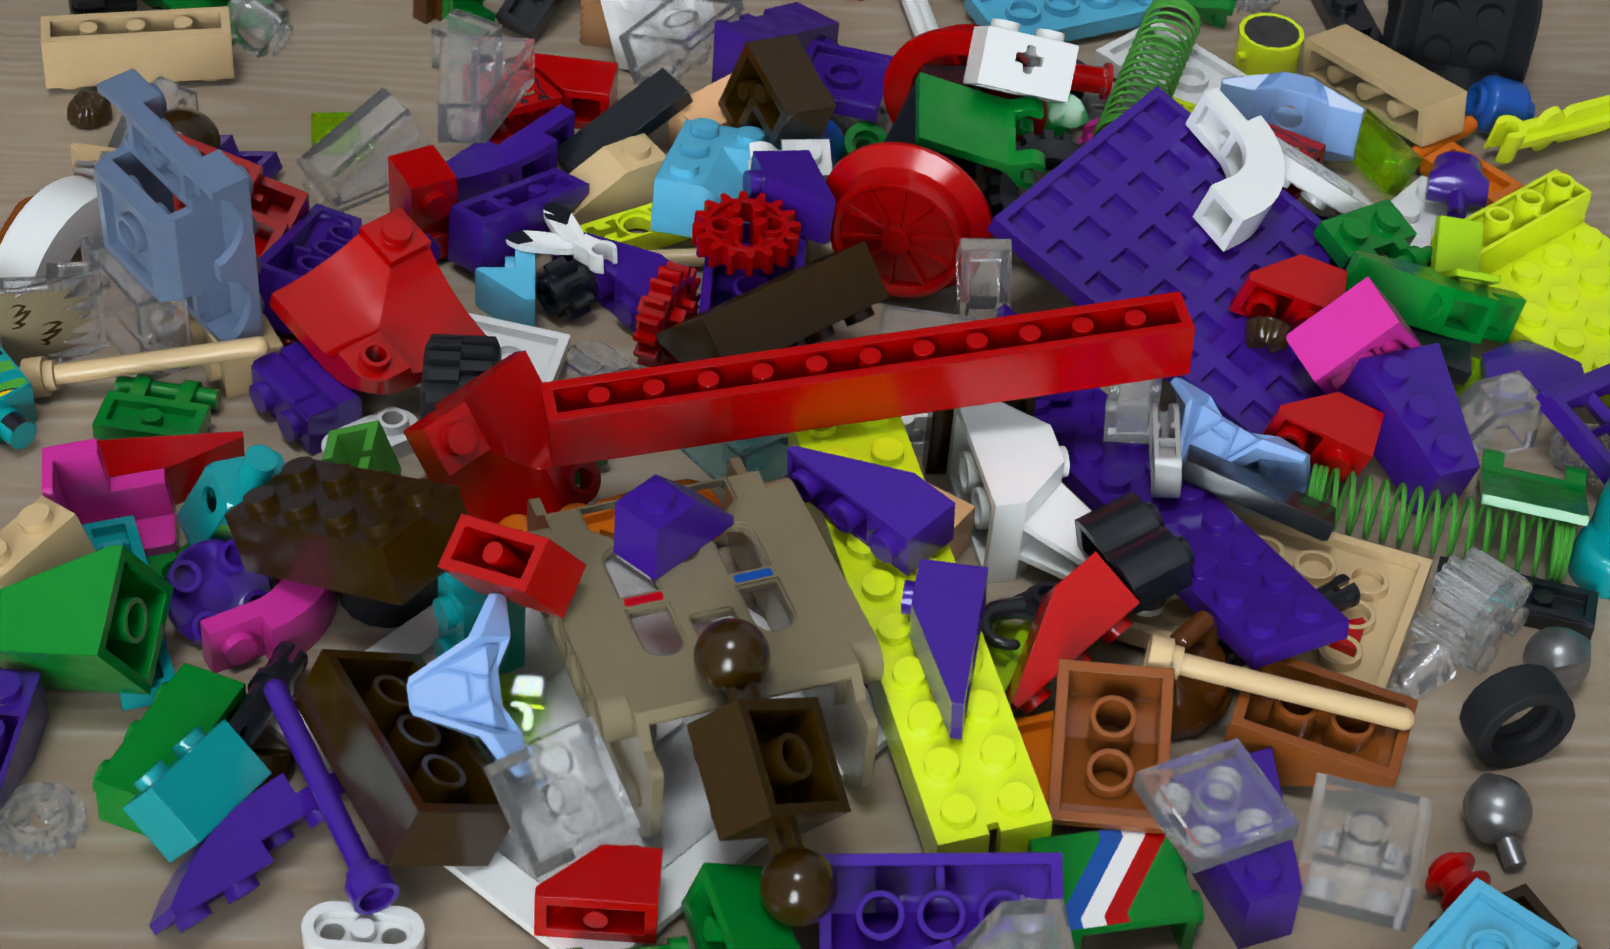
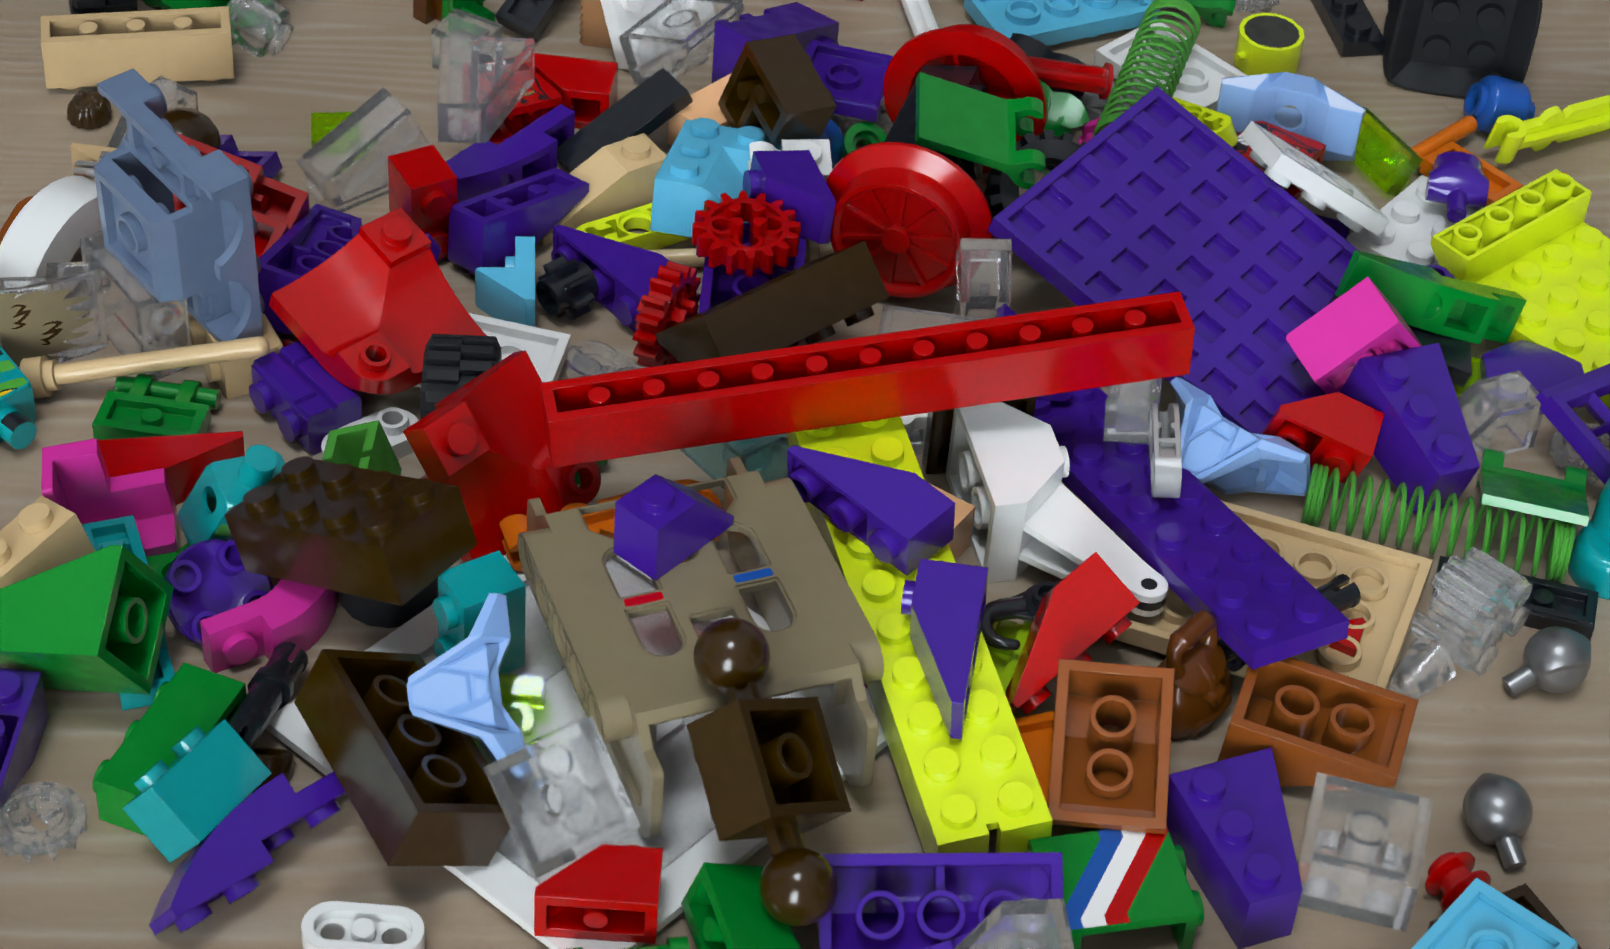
dark purple piece [264,678,400,915] -> none
red brick [437,513,587,618] -> none
white piece [506,202,618,274] -> none
white brick [963,18,1079,103] -> none
black brick [1075,491,1195,614] -> none
clear plate [1133,738,1300,874] -> none
tan piece [1142,633,1415,731] -> none
black tile [1182,444,1336,542] -> none
white arch [1185,87,1285,252] -> none
red slope [1229,254,1348,329] -> none
dark brown piece [1245,316,1294,353] -> none
tan brick [1302,24,1467,147] -> none
green plate [1313,199,1433,269] -> none
lime bracket [1430,215,1501,286] -> none
black tyre [1459,664,1576,769] -> none

